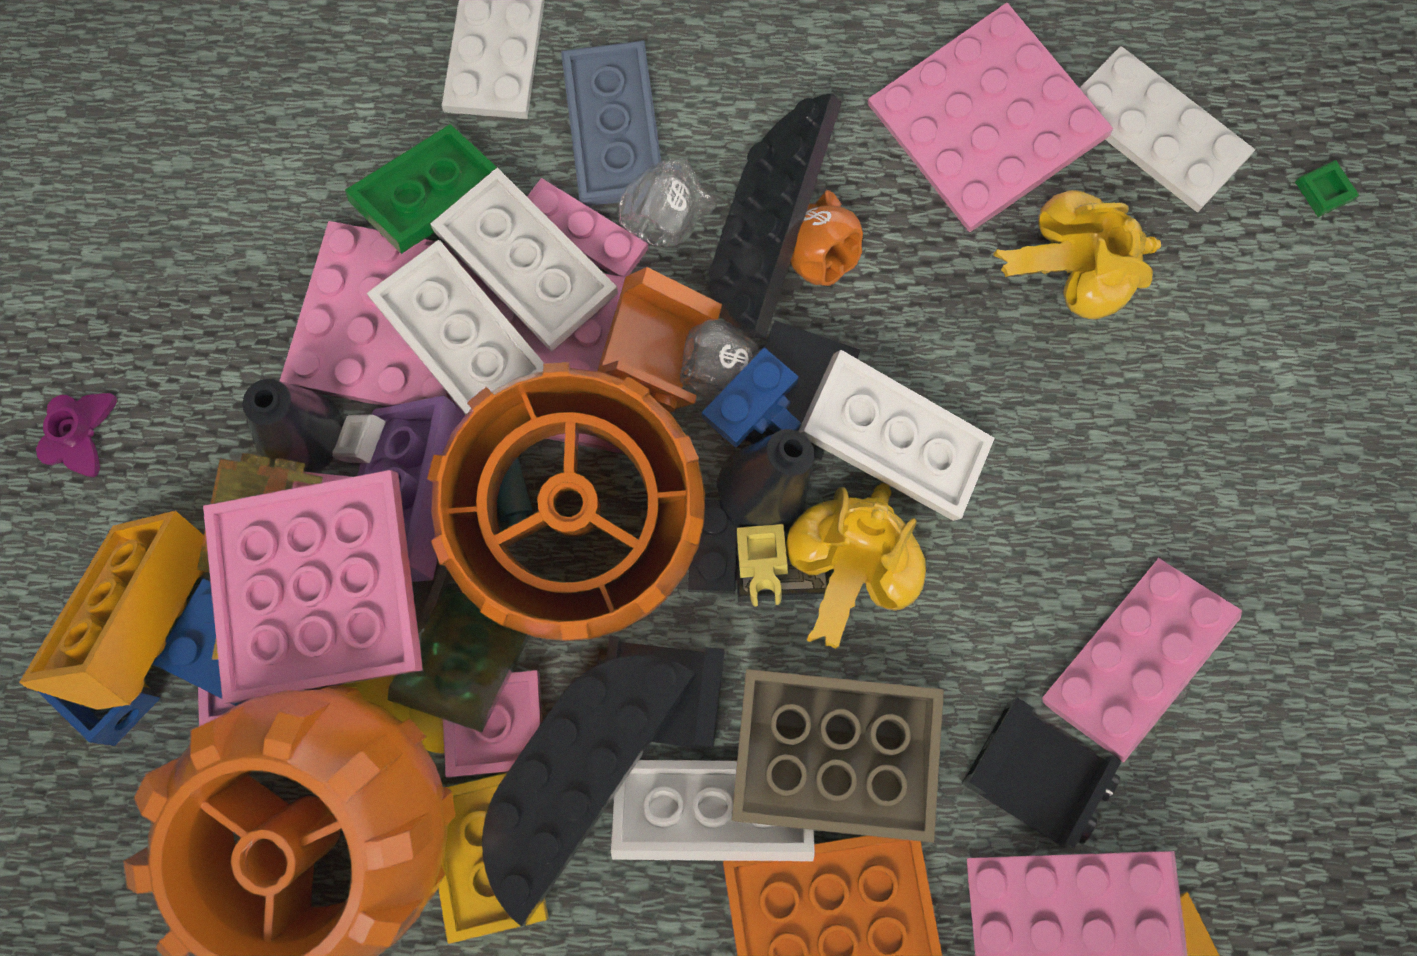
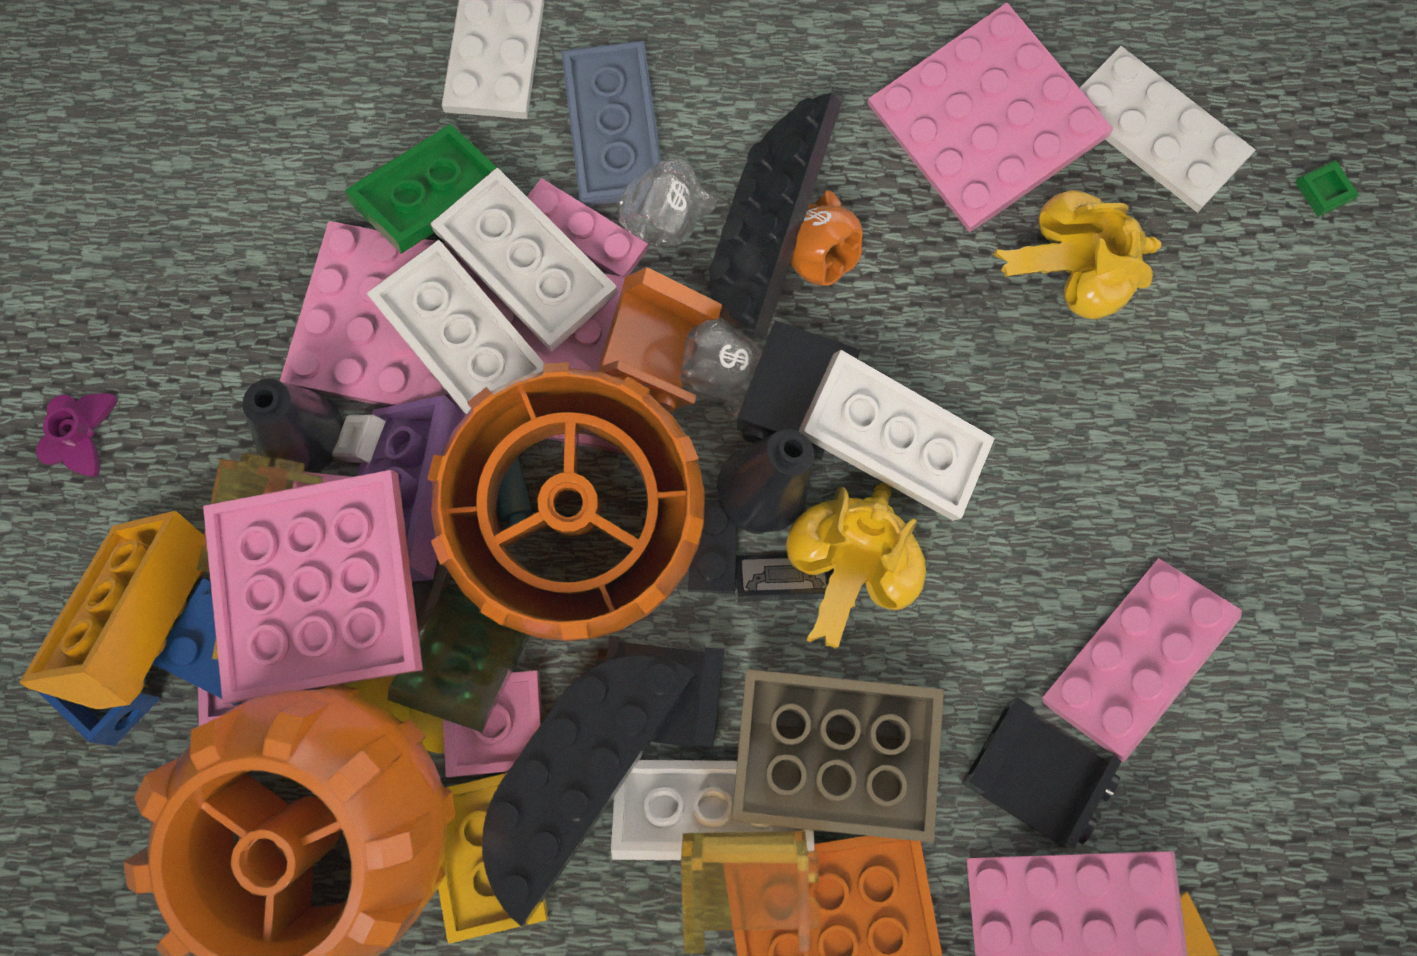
blue hinge [702,348,801,448] -> none
light yellow plate [737,524,788,606] -> none
none -> clear yellow panel [681,831,819,954]

